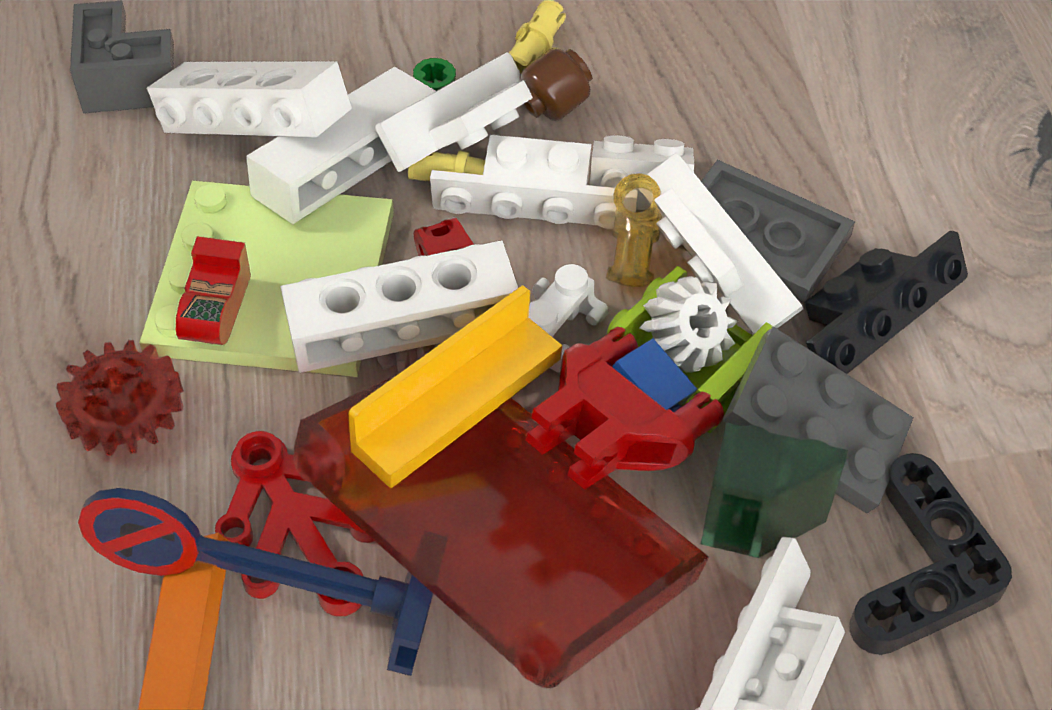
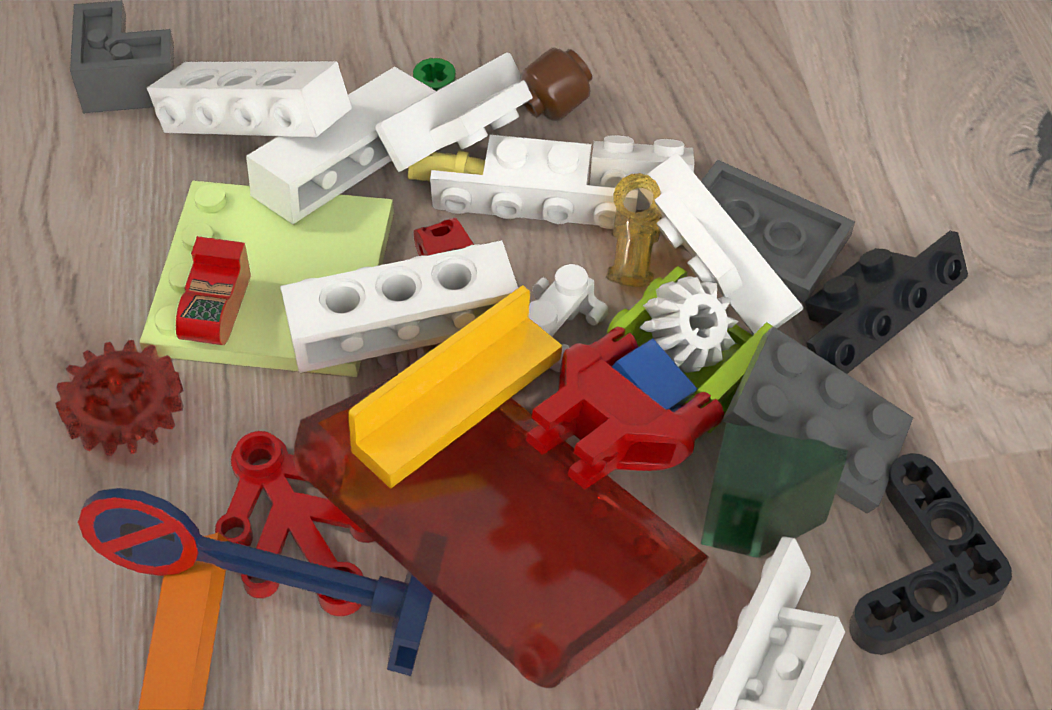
light yellow pin [509,0,566,74] -> none

